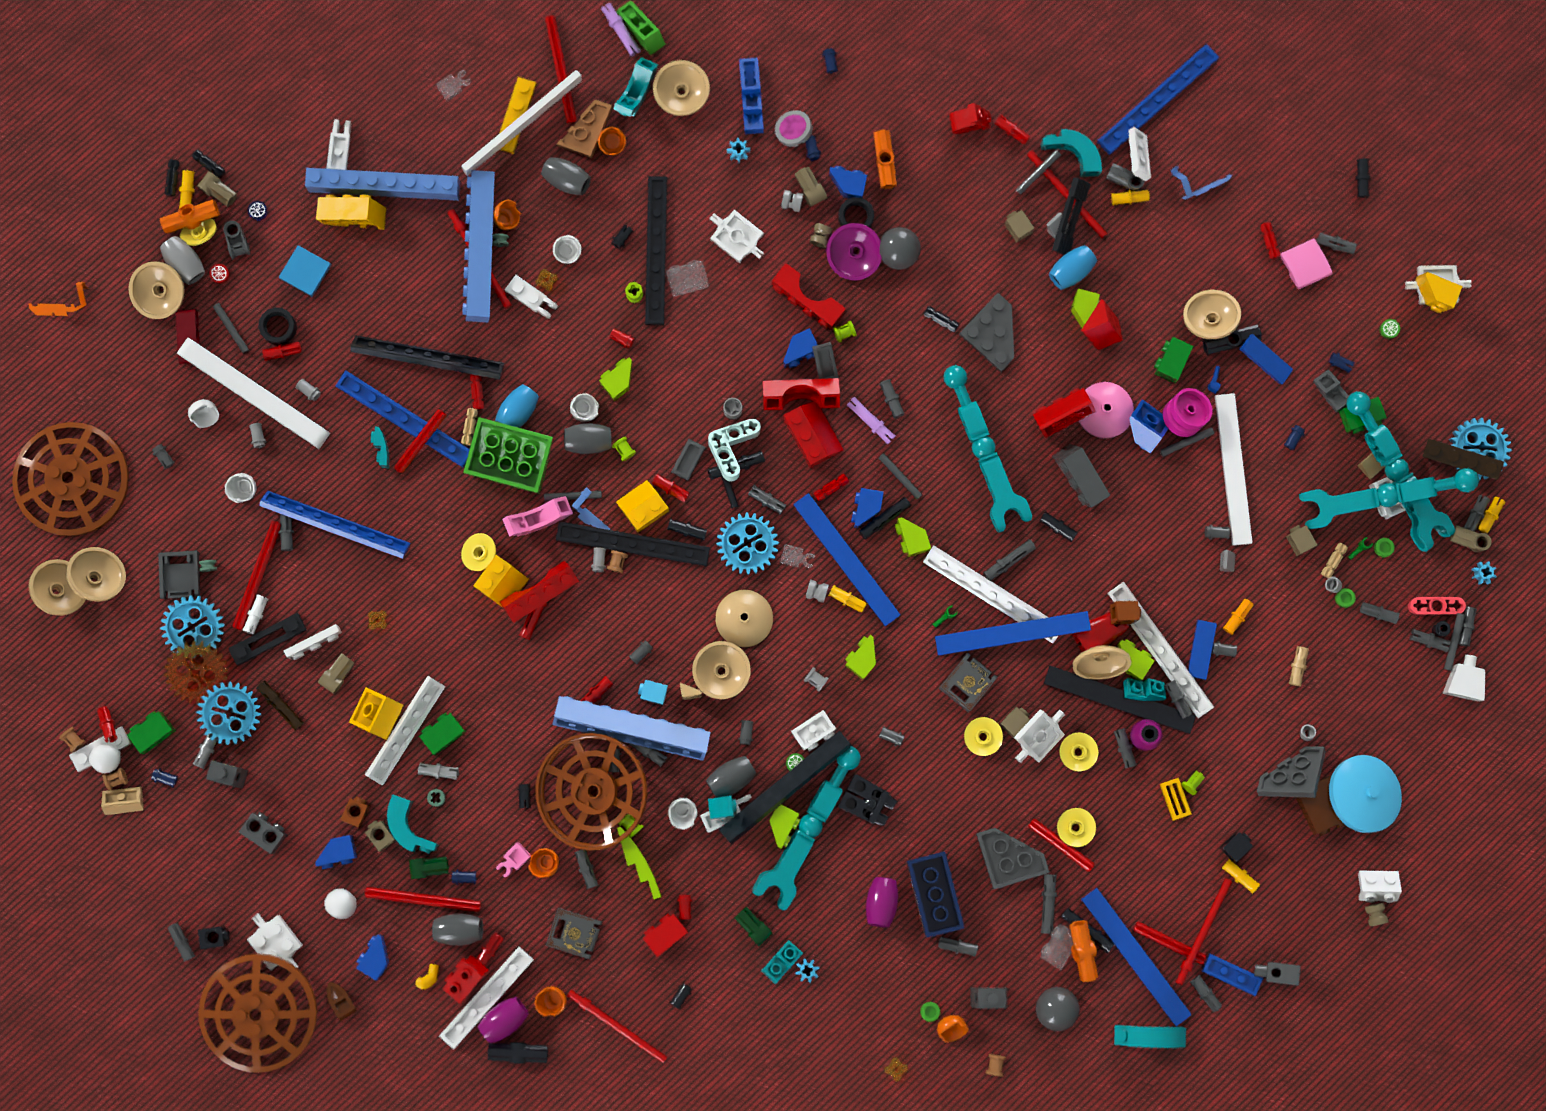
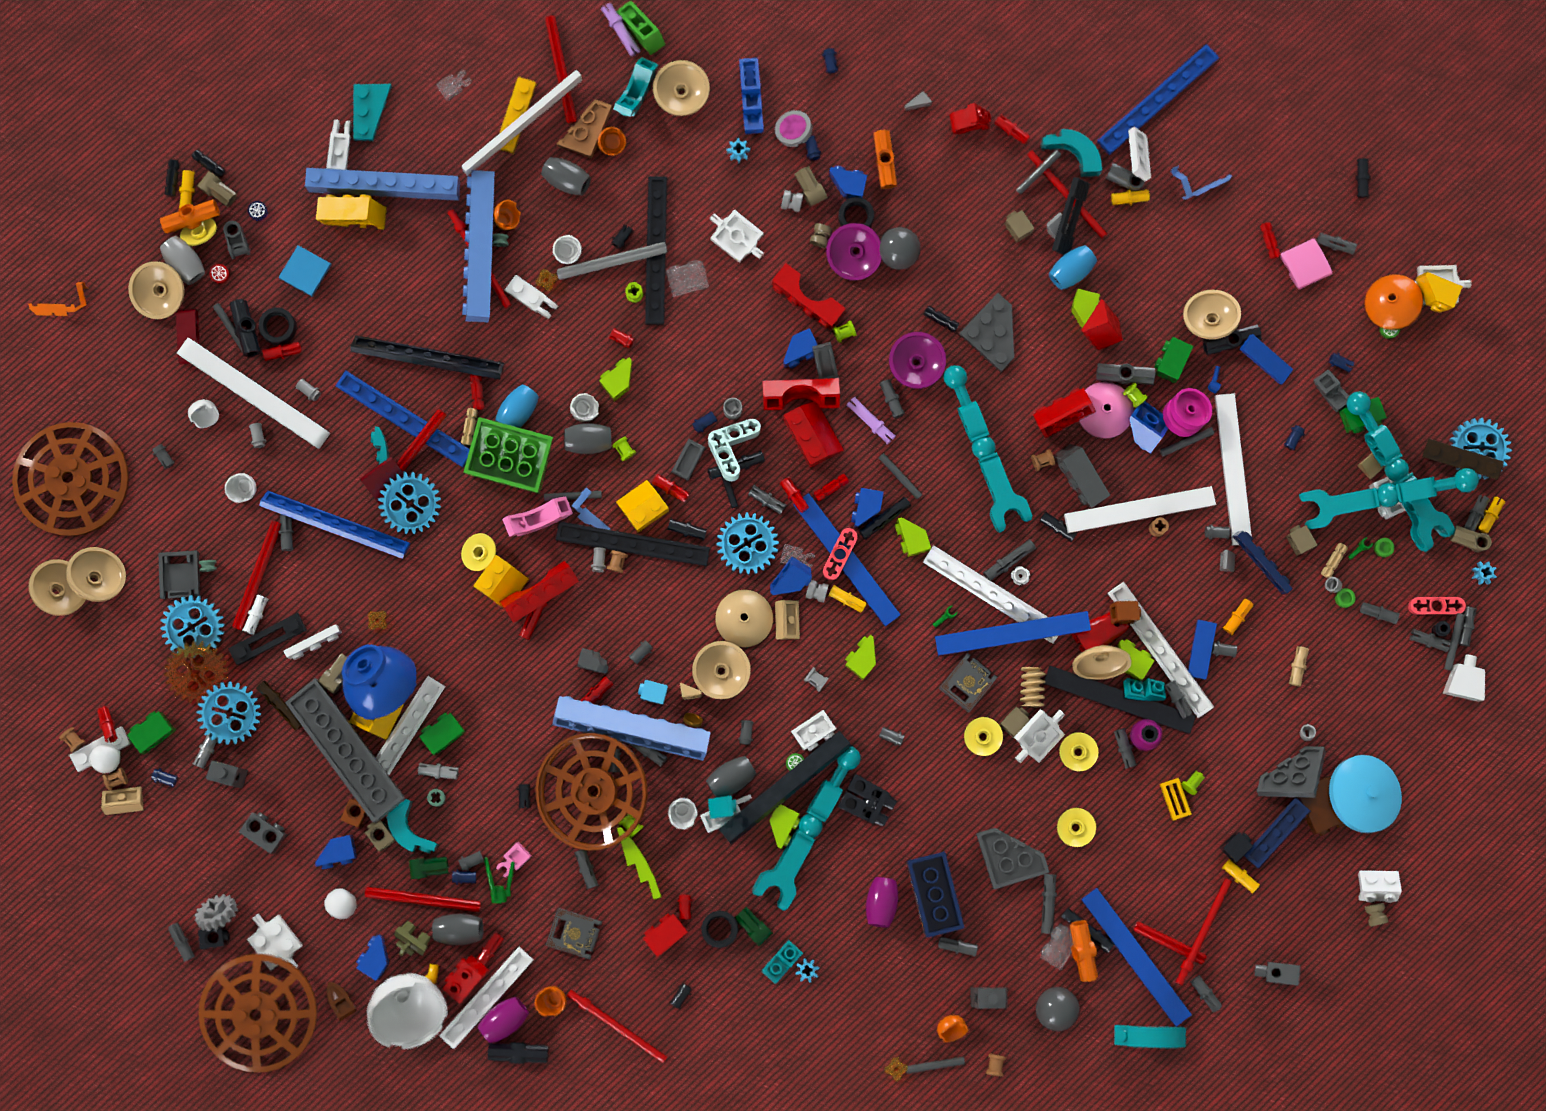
orange hair [528,848,559,878] -> none
bright green tile [920,1002,940,1022] -> none
red axle [1028,819,1095,872] -> none
blue tile [1201,953,1263,996] -> none
none -> light grey gear [194,894,238,931]
none -> black piece [229,299,261,358]
none -> dark grey plate [285,678,406,824]
none -> blue piece [342,645,417,720]
none -> teal wing [353,84,392,141]
none -> dark red tile [360,457,412,505]
none -> white rock [367,973,447,1049]
none -> medium azure gear [378,472,441,534]
none -> olive hips [394,921,431,956]
none -> dark grey pin [458,851,484,871]
none -> green plant [484,857,515,904]
none -> light grey axle [557,242,667,279]
none -> dark grey rock [577,648,609,674]
none -> pearl gold piece [683,713,703,727]
none -> dark blue pin [692,411,717,433]
none -> black tyre [701,910,738,948]
none -> blue slope [770,557,812,595]
none -> tan slope [775,600,800,640]
none -> red axle [780,477,809,513]
none -> coral beam [823,528,857,580]
none -> magenta dish [889,332,946,389]
none -> light grey piece [904,91,932,110]
none -> dark grey bar [905,1056,965,1074]
none -> white plate [1011,566,1030,585]
none -> tan piece [1020,667,1046,707]
none -> medium nougat bush [1031,449,1055,471]
none -> white tile [1064,486,1216,533]
none -> dark grey piece [1096,363,1155,385]
none -> lime bush [1122,382,1147,408]
none -> medium nougat bush [1149,517,1169,537]
none -> dark blue plate [1232,531,1293,594]
none -> dark blue plate [1244,798,1311,869]
none -> orange dish [1365,275,1423,330]

